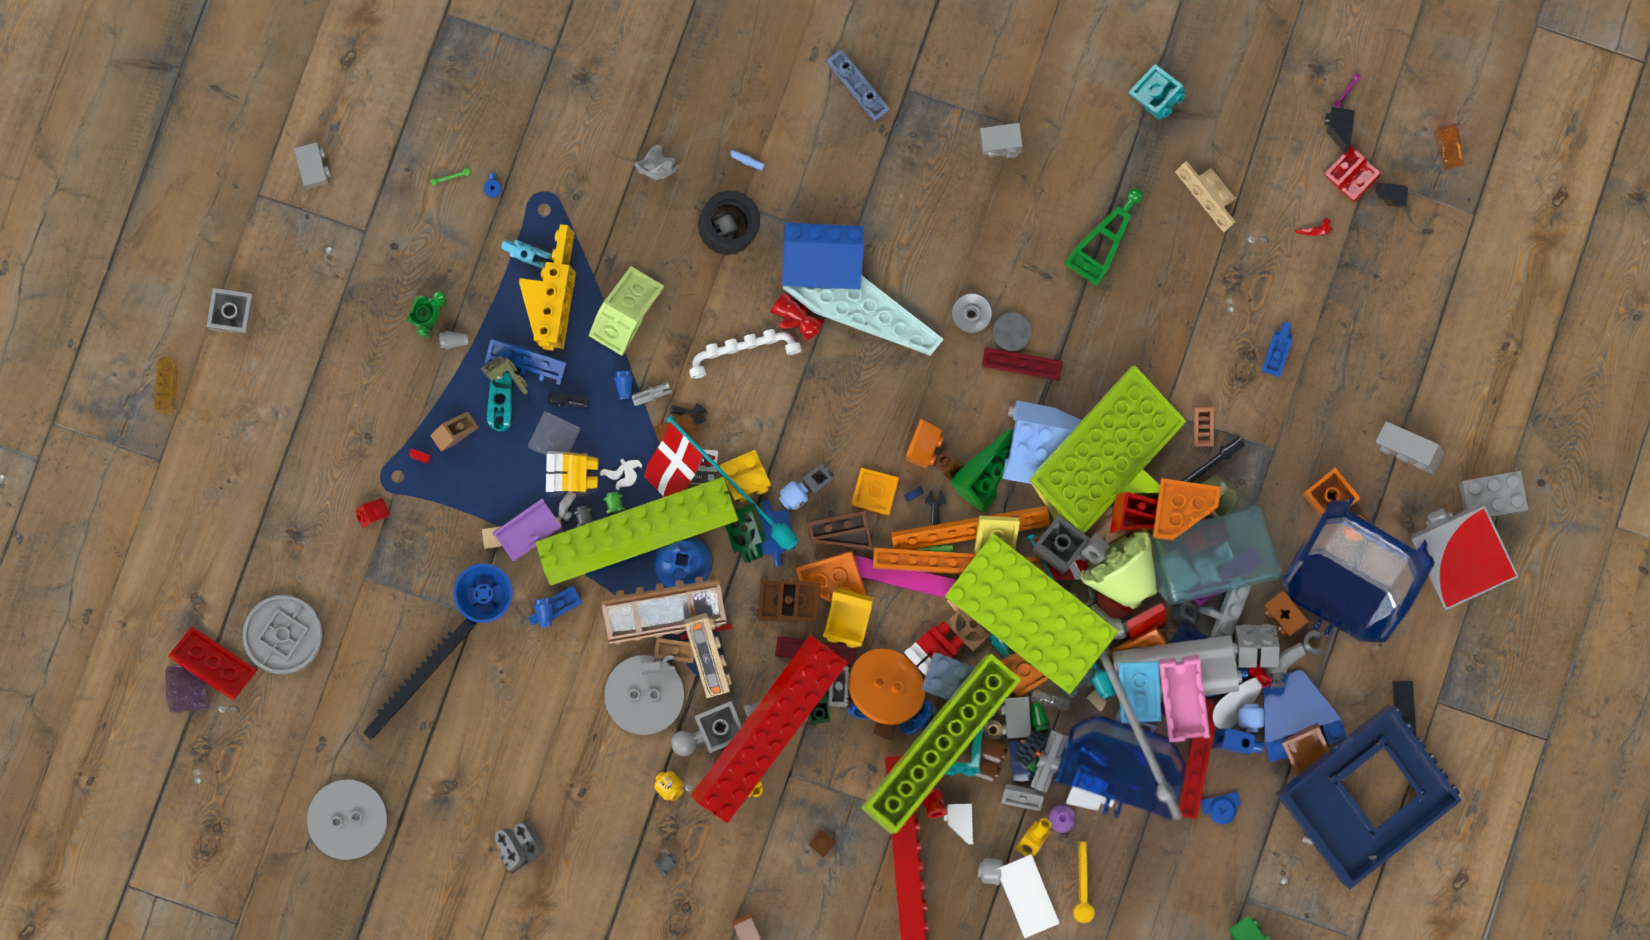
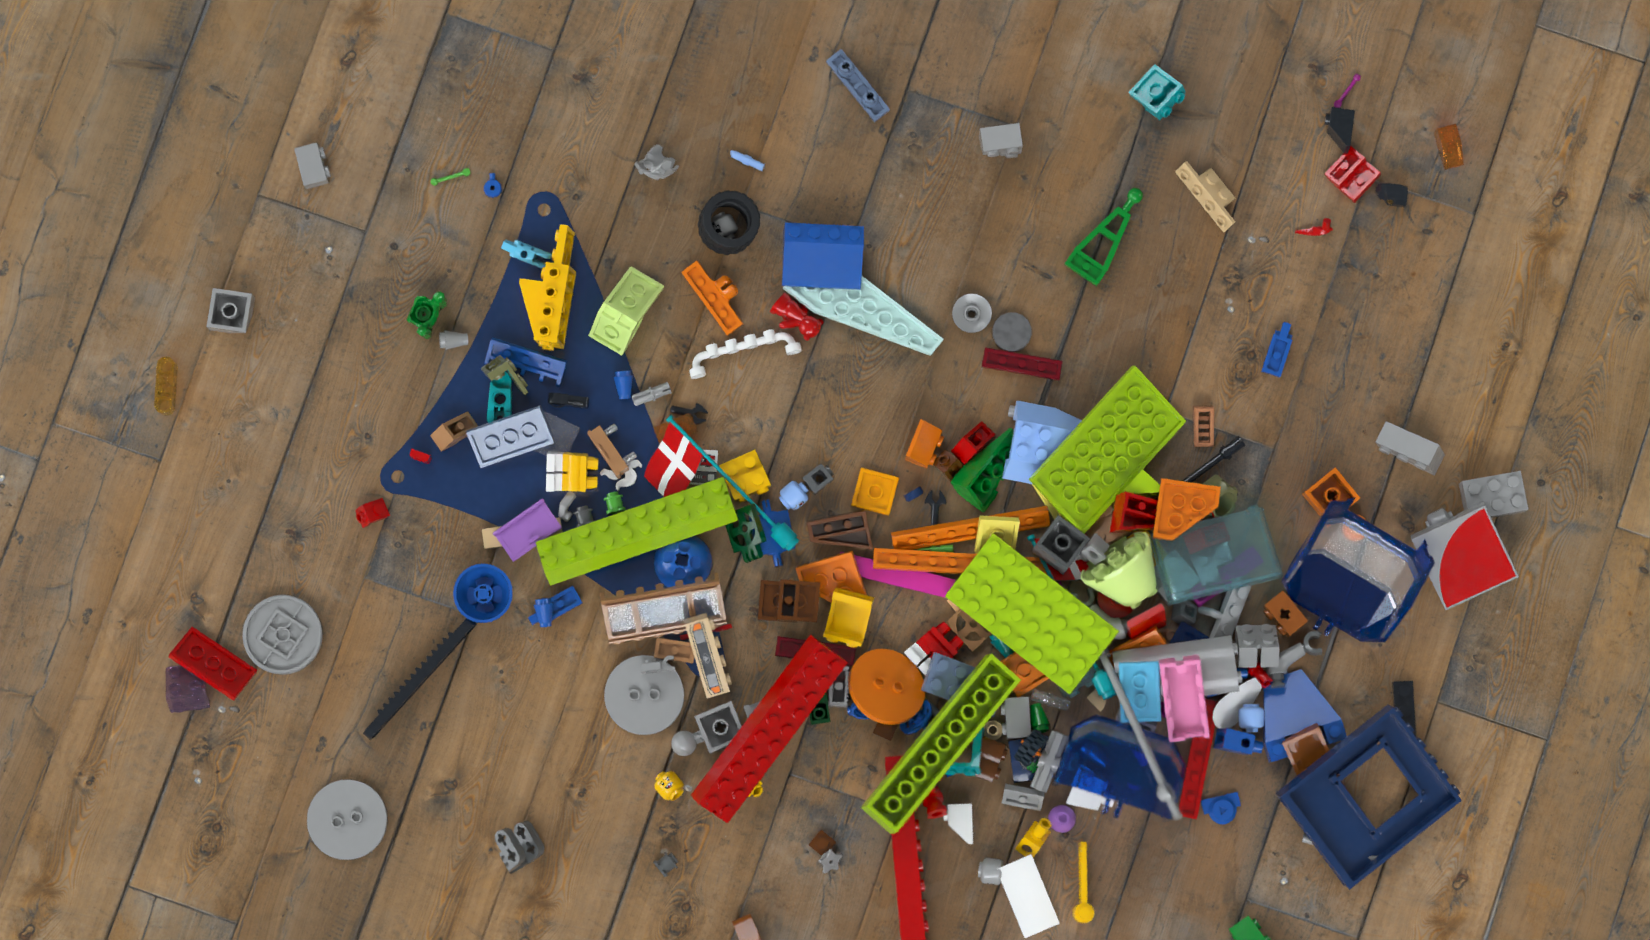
none -> plate [466,405,555,468]
none -> medium nougat piece [587,424,637,479]
none -> orange plate [681,261,744,336]
none -> light grey plate [819,849,842,873]
none -> red slope [951,421,996,465]

